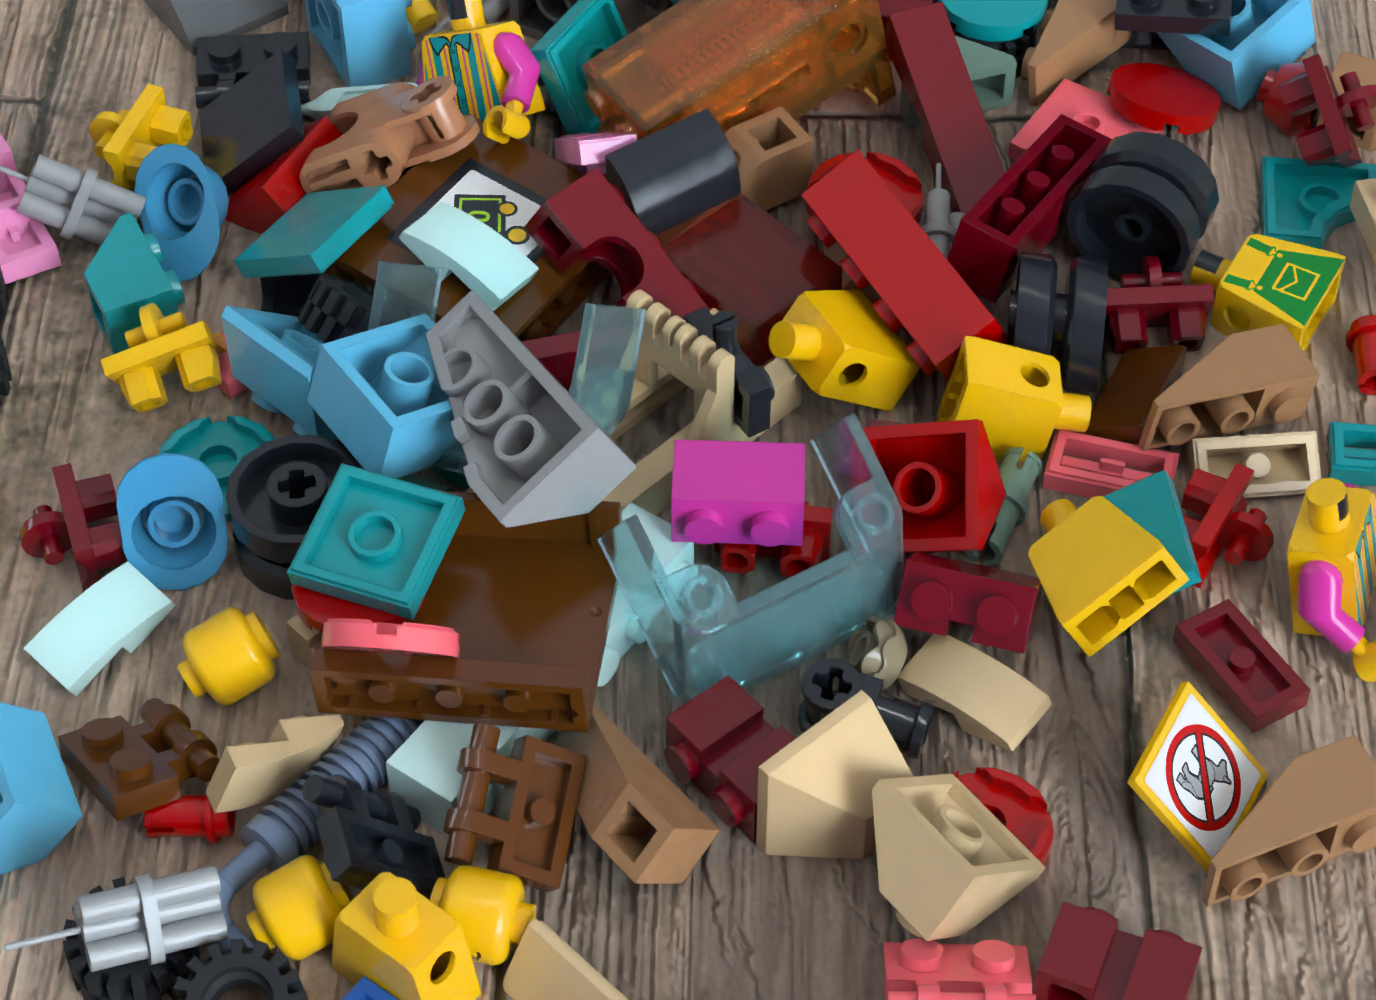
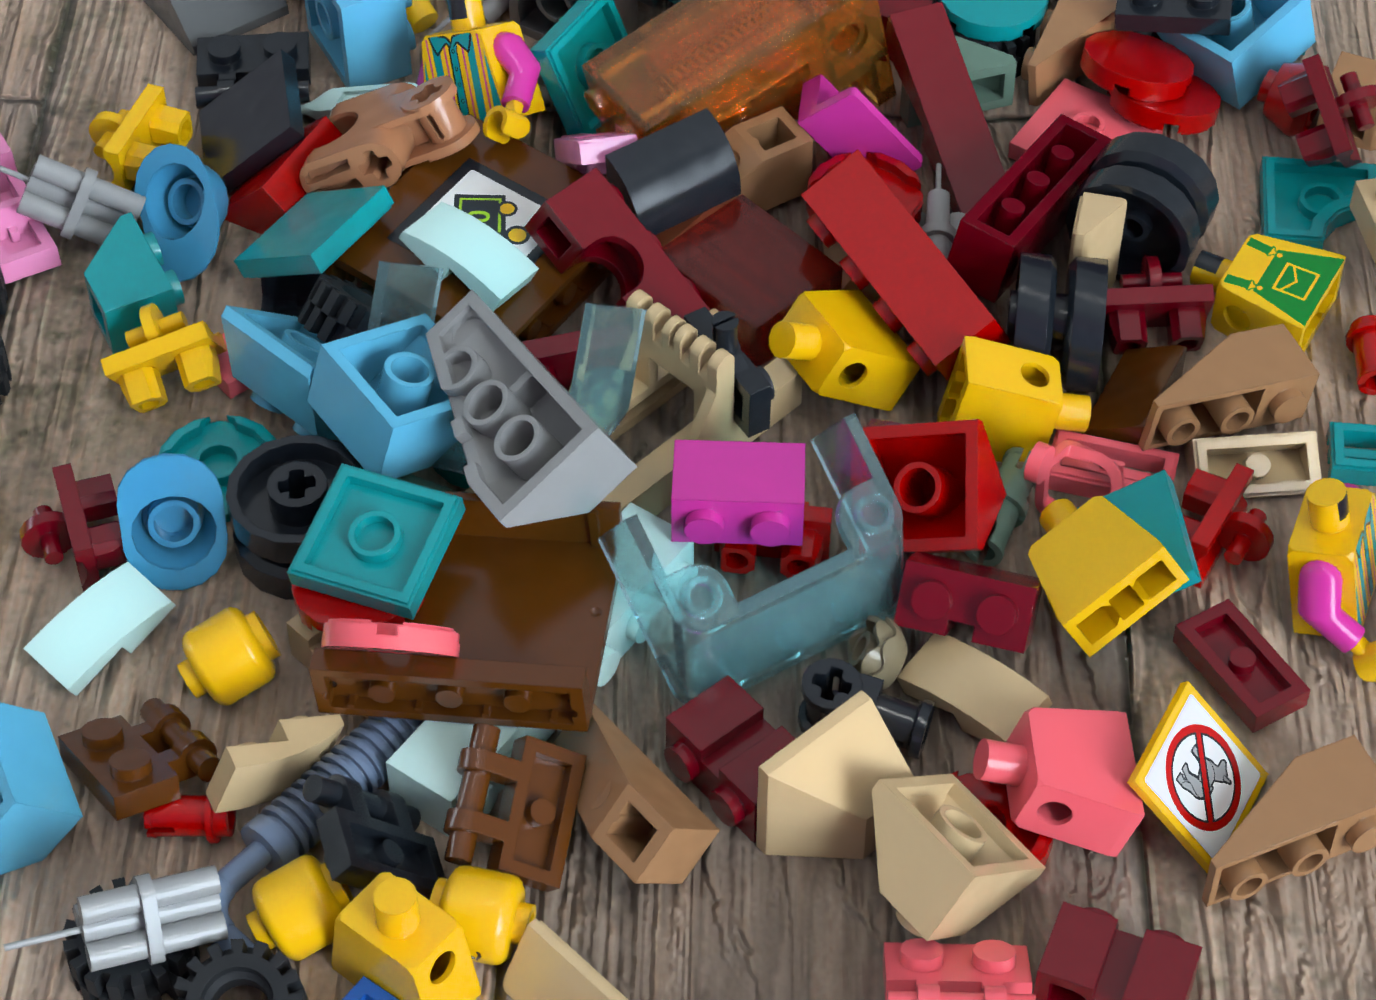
none -> dark pink panel [797,74,923,171]
none -> coral torso [973,707,1145,857]
none -> coral piece [1024,440,1126,513]
none -> tan slope [1064,192,1127,293]
none -> red tile [1080,30,1194,102]

